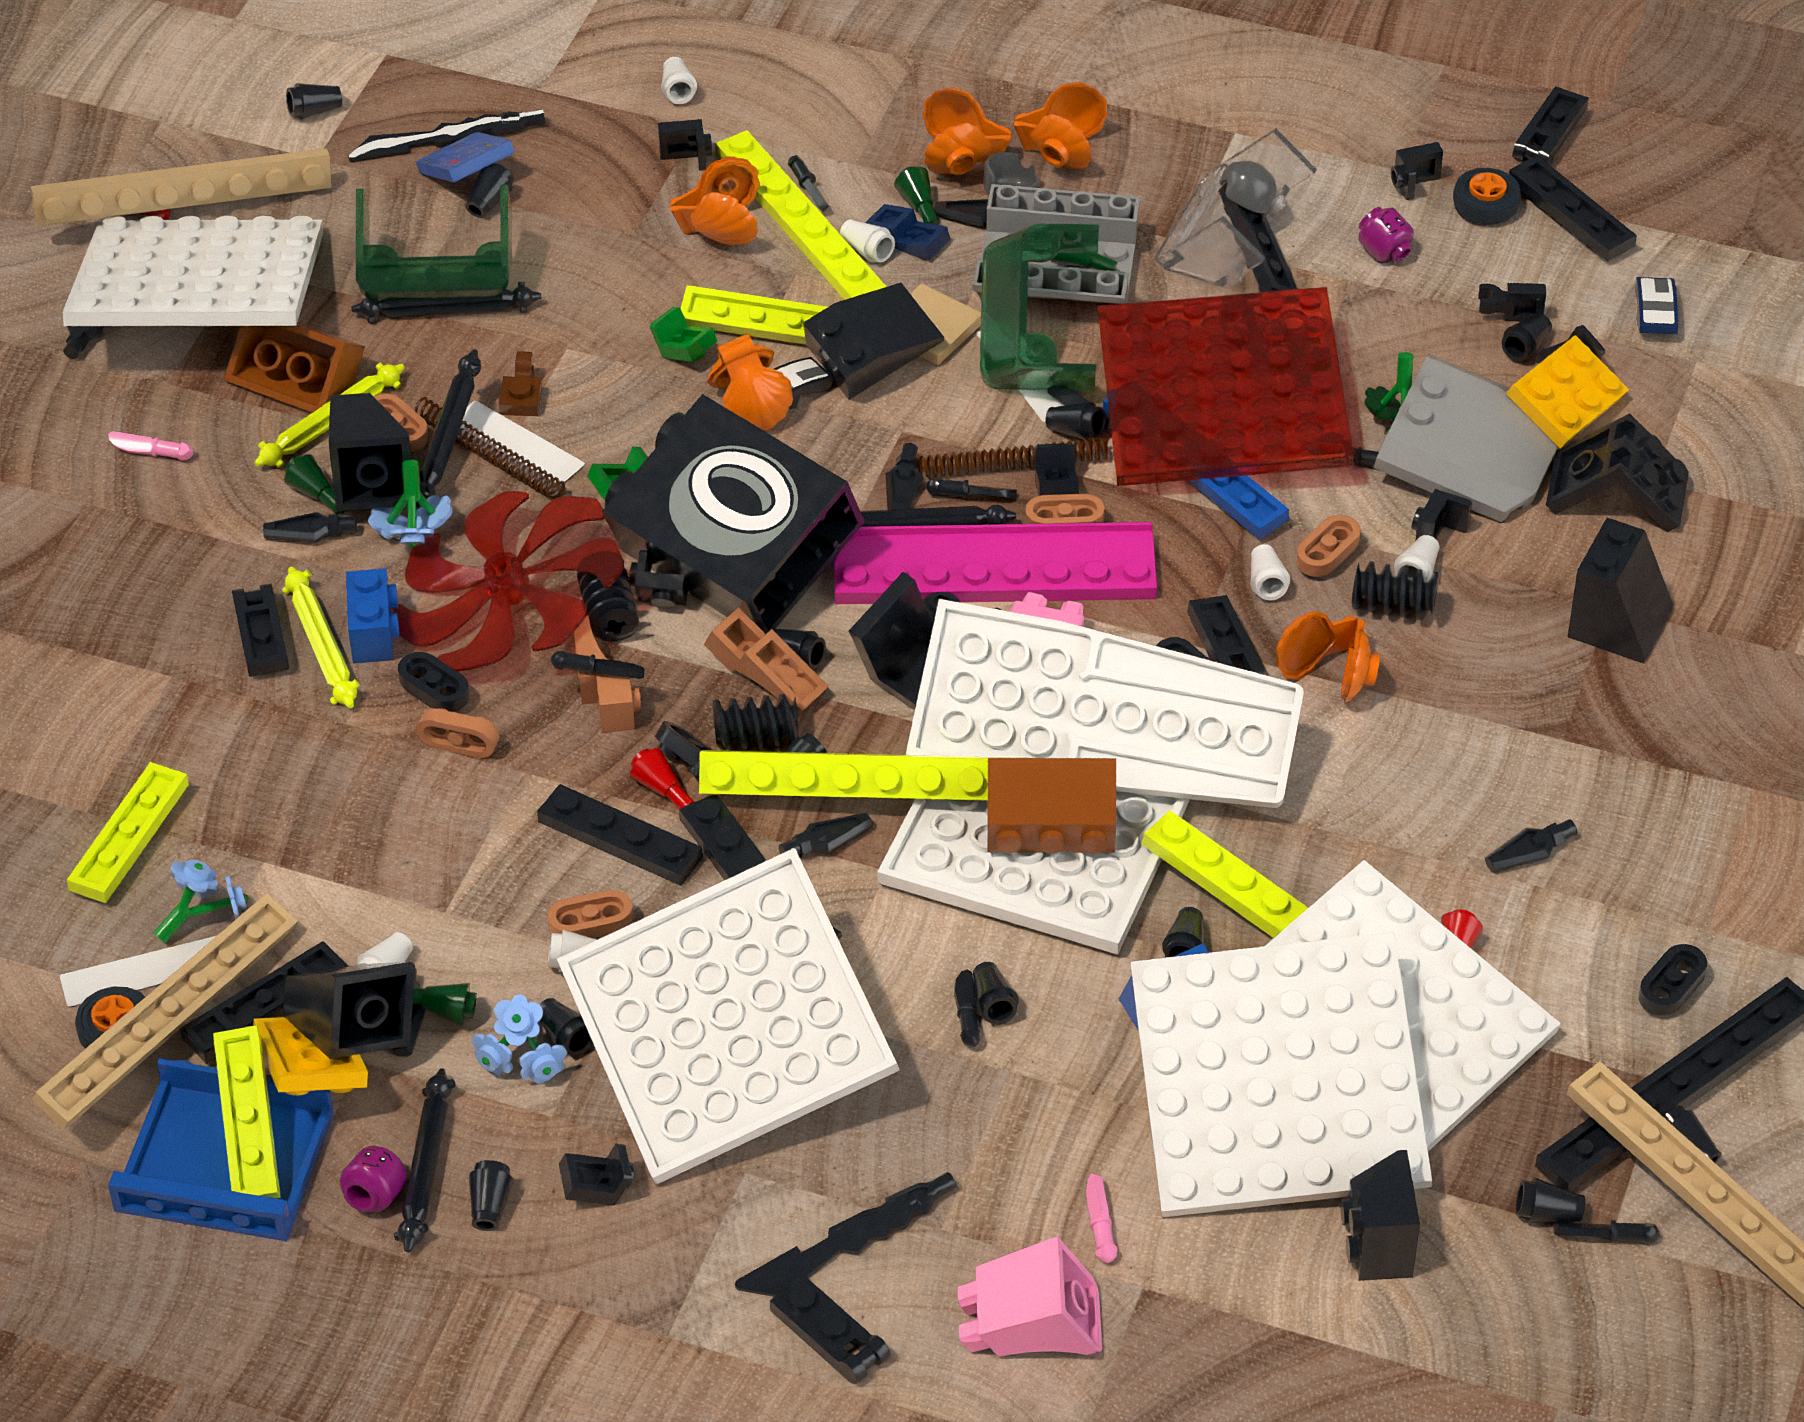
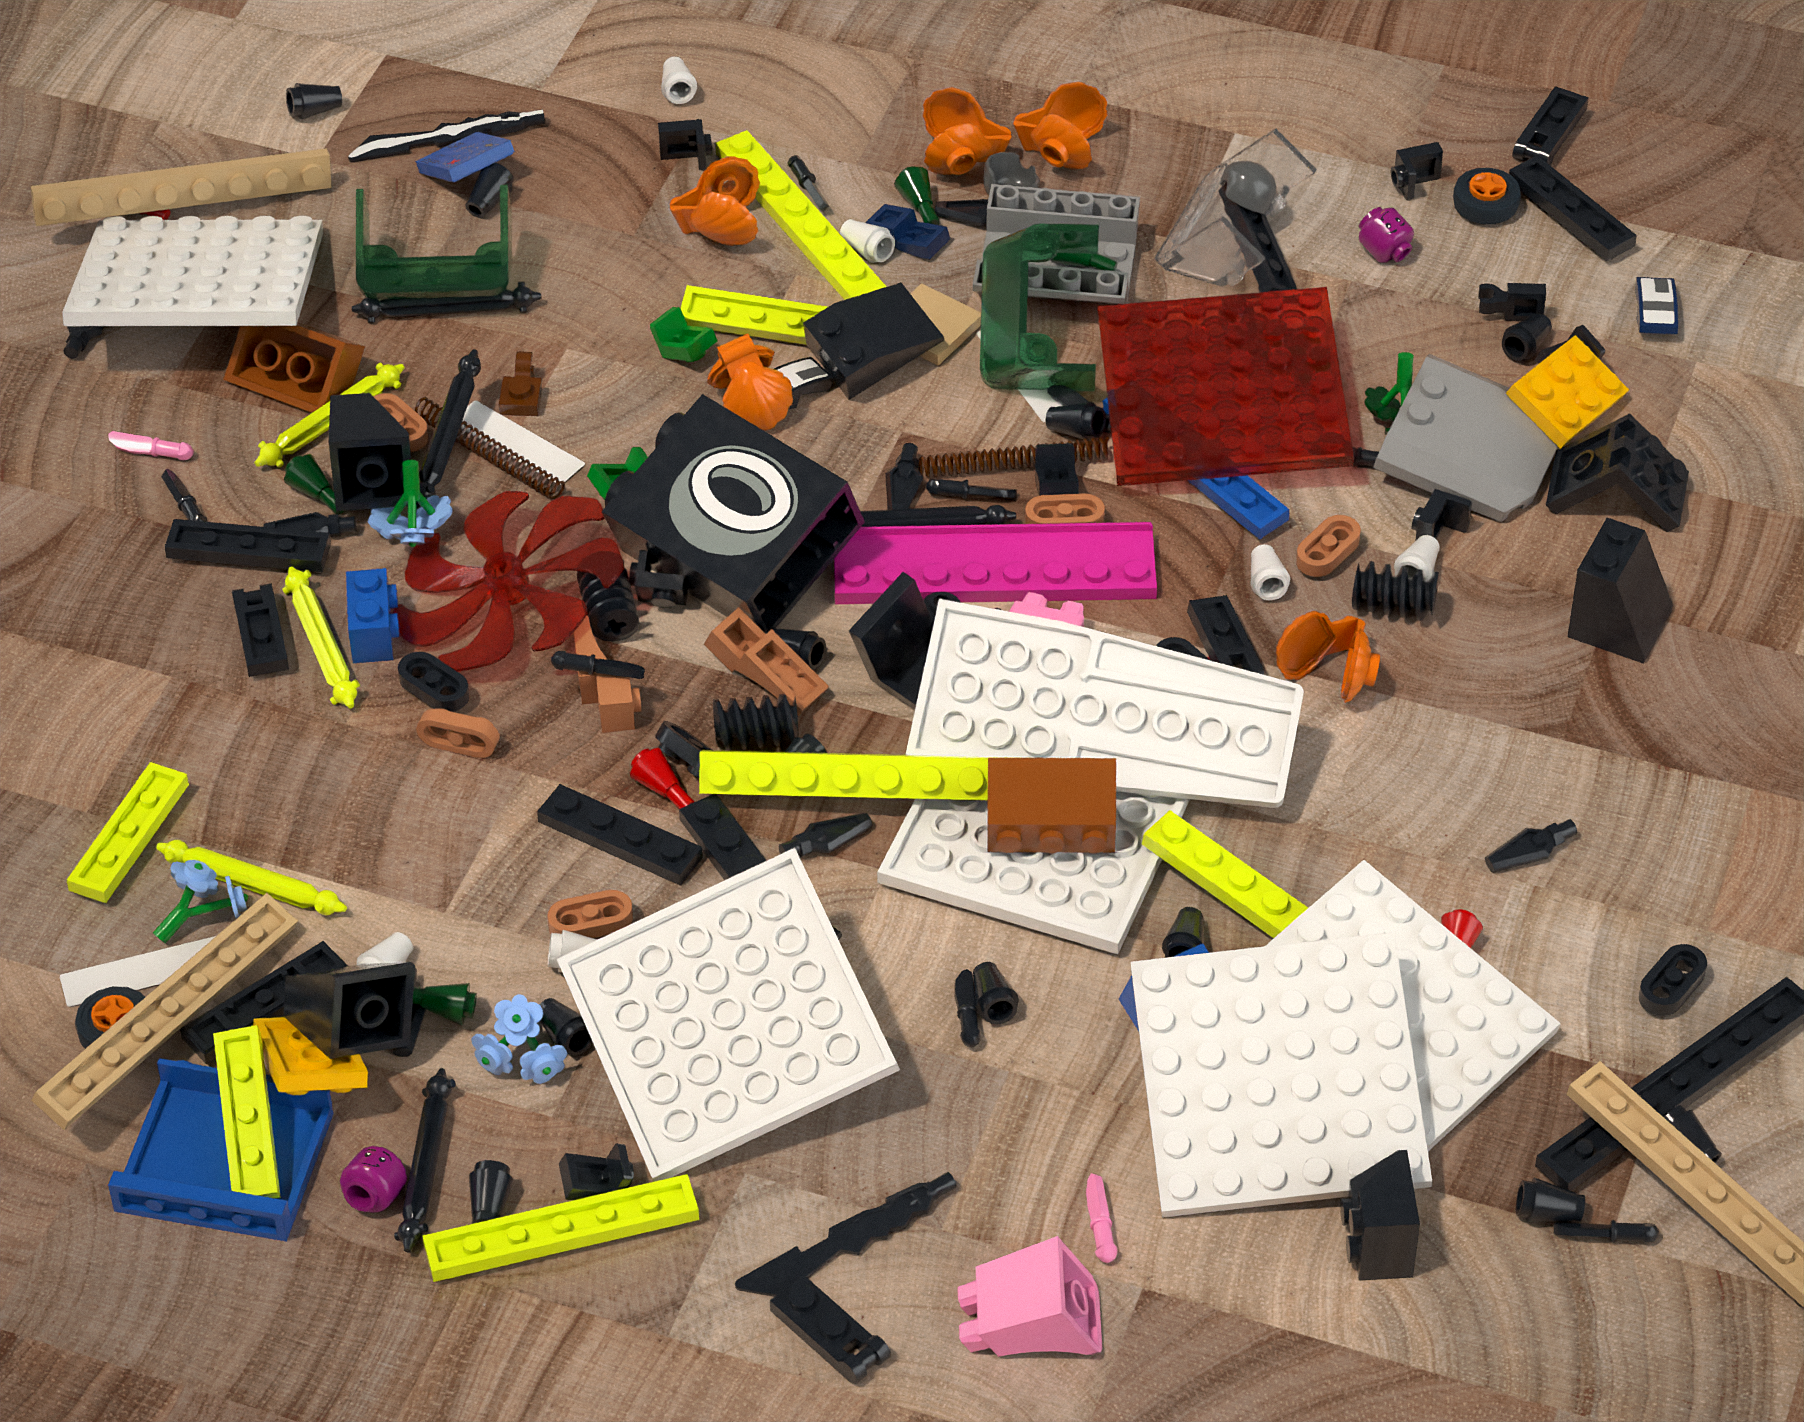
none -> neon yellow wheel [156,840,347,916]
none -> black piece [161,469,207,522]
none -> black plate [165,519,331,572]
none -> neon yellow plate [423,1174,699,1282]

